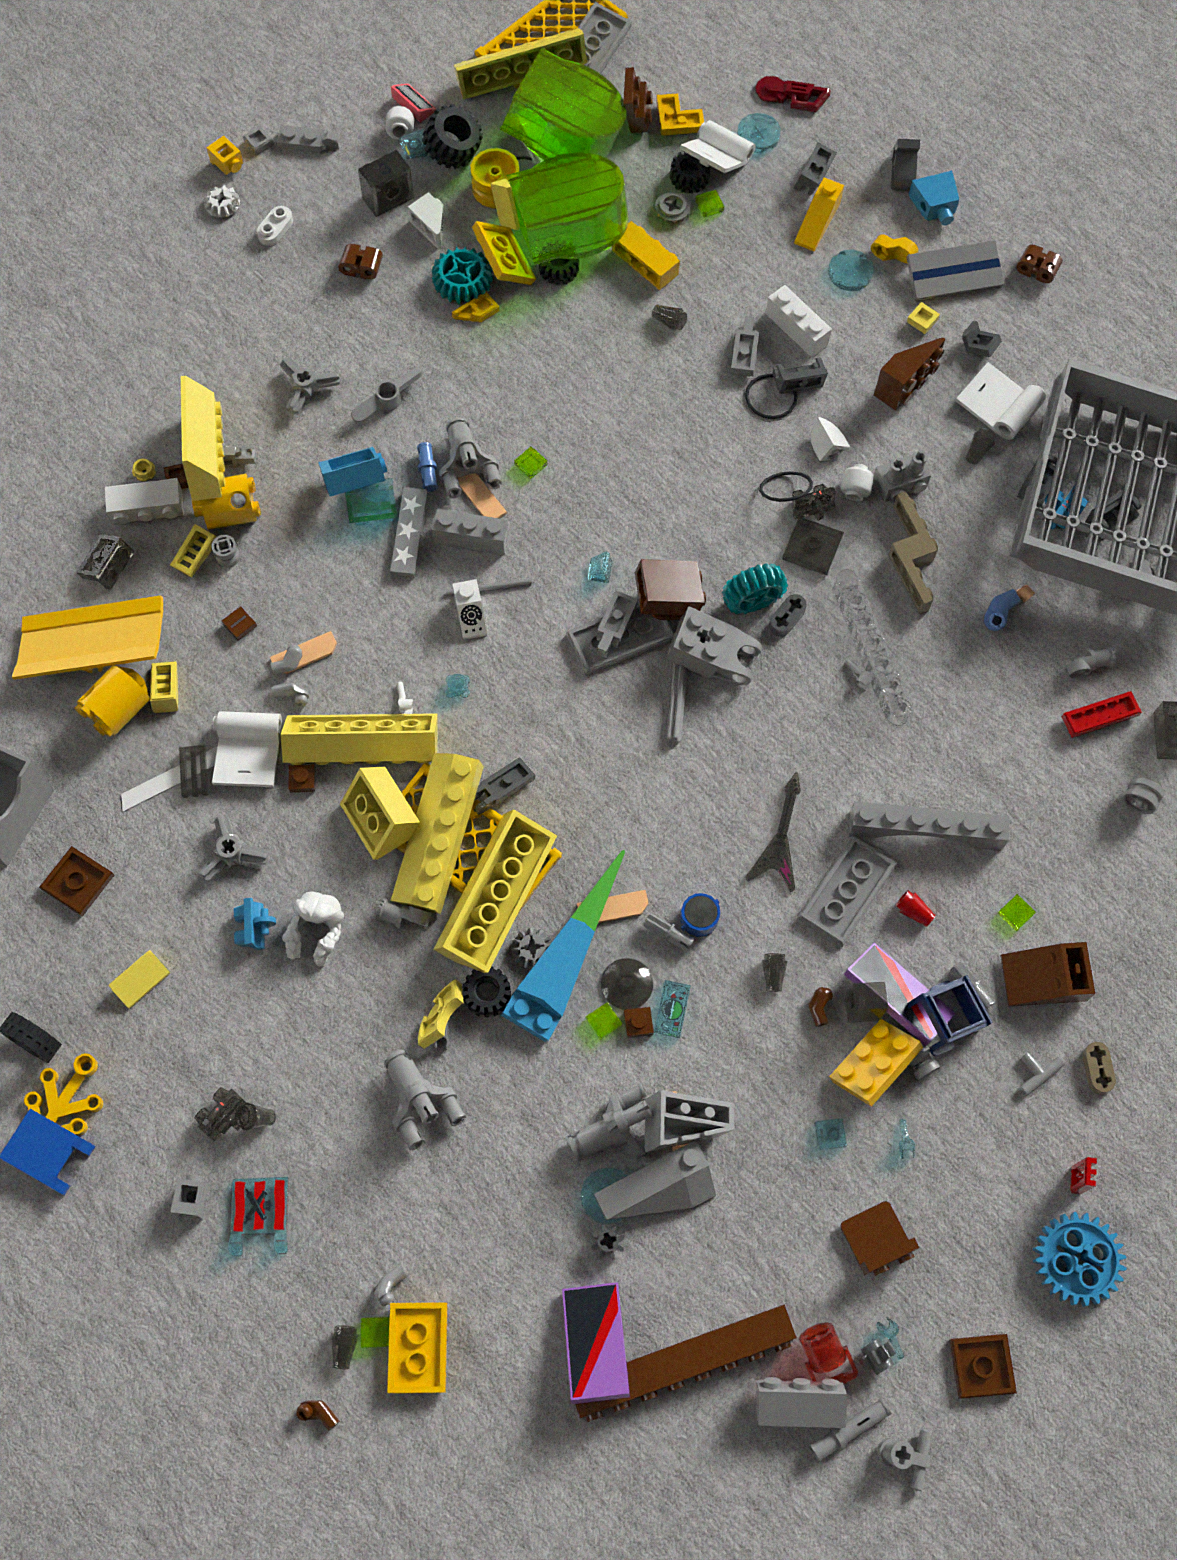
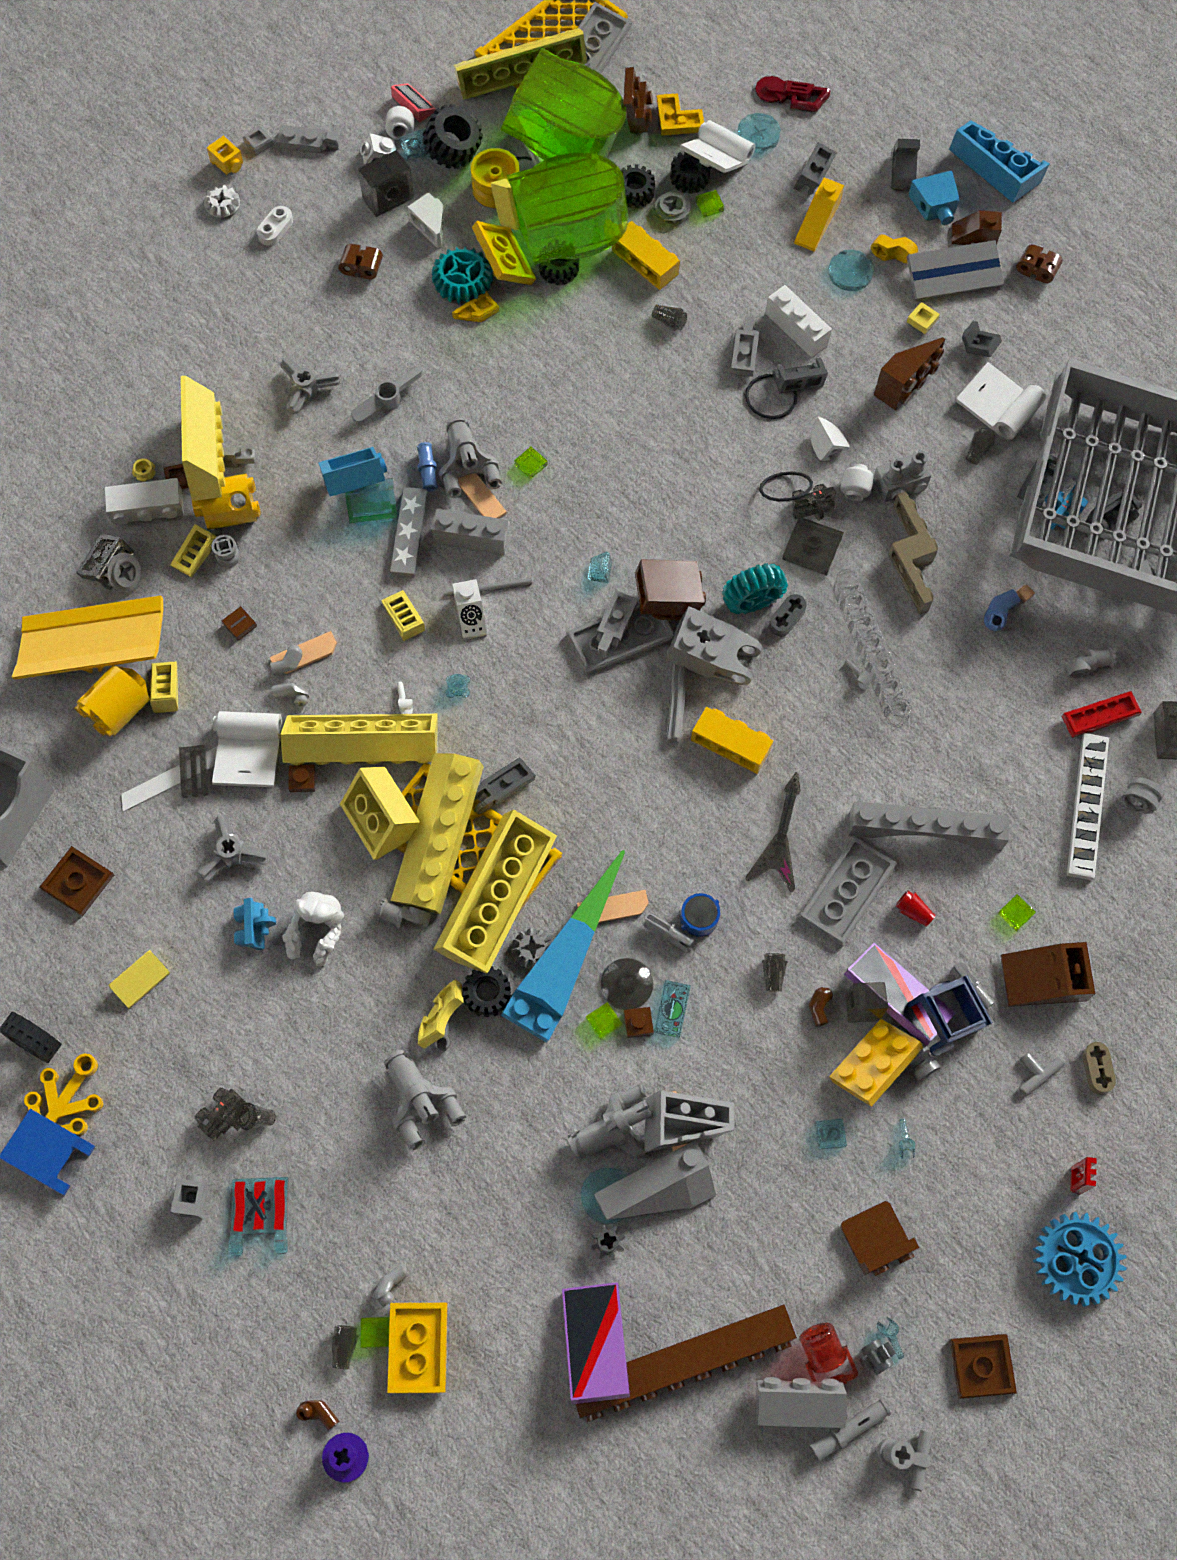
none -> light grey gear [105,553,141,592]
none -> dark purple gear [322,1433,369,1482]
none -> white bracket [360,133,397,166]
none -> light yellow slope [381,590,425,641]
none -> black tyre [615,164,655,208]
none -> yellow brick [691,707,774,774]
none -> dark azure wedge [949,120,1050,203]
none -> reddish brown slope [951,210,1002,246]
none -> tile [1067,733,1109,881]

